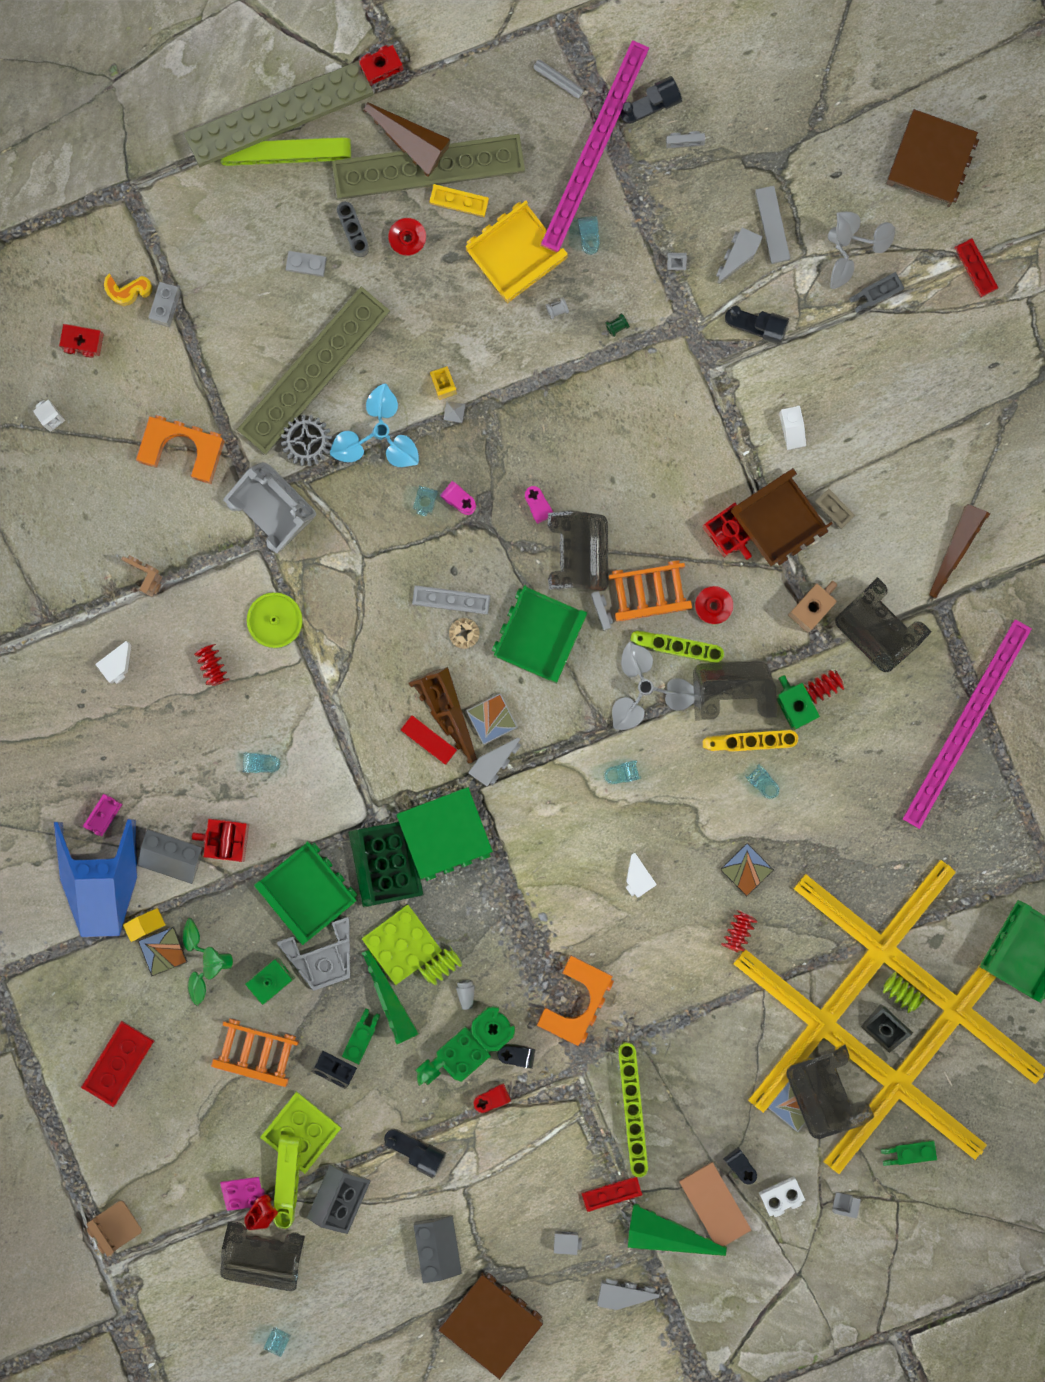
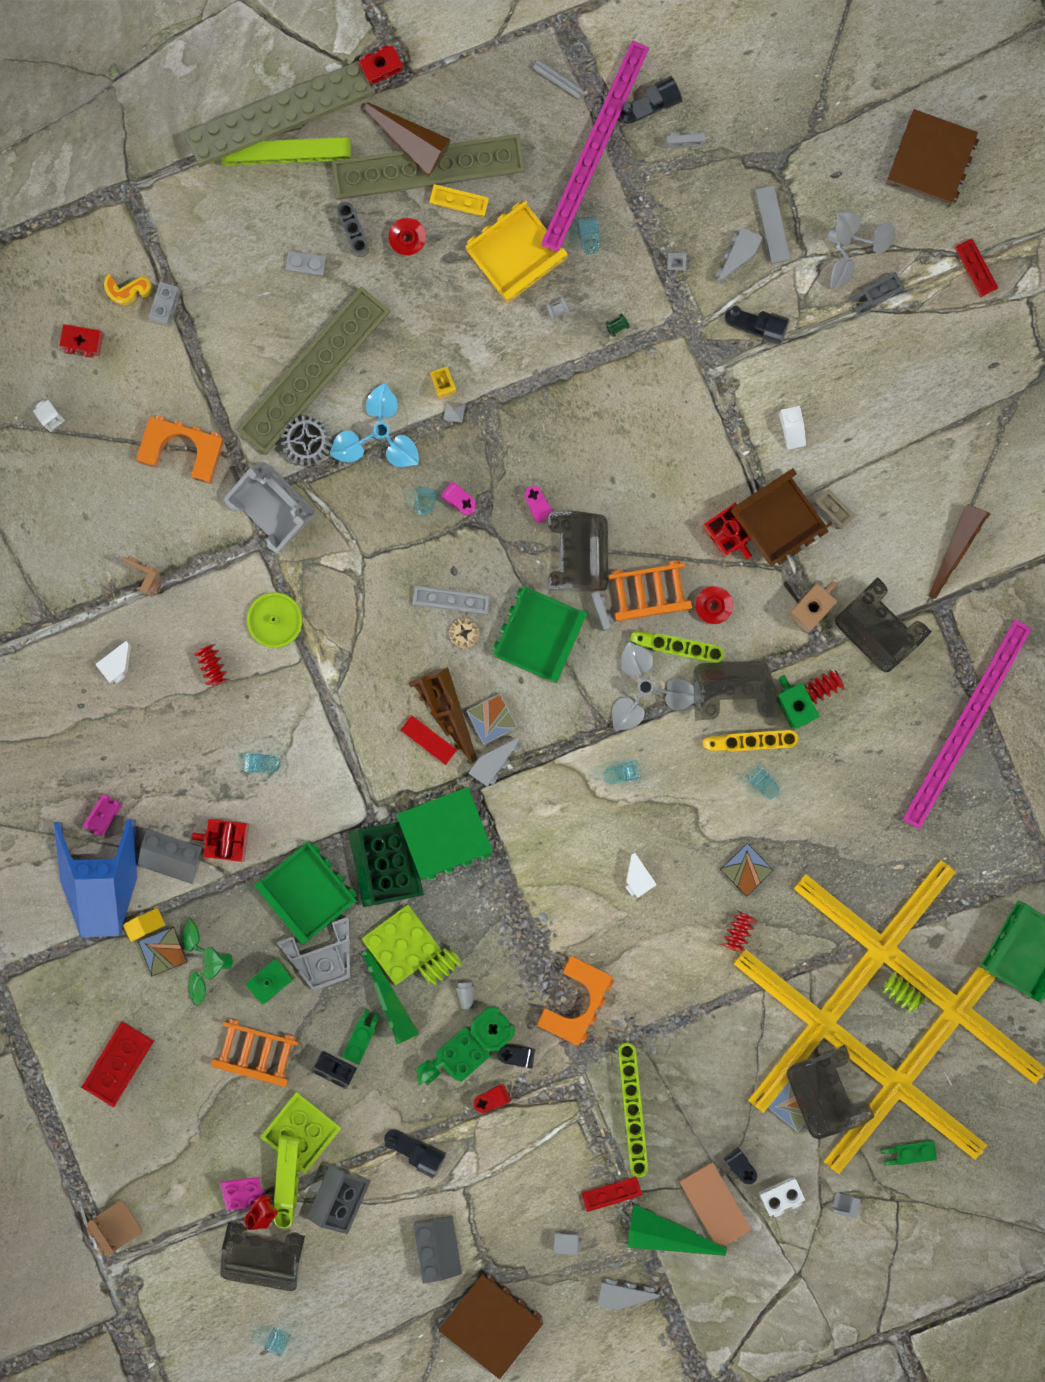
pearl dark grey slope [861,1004,913,1053] -> none

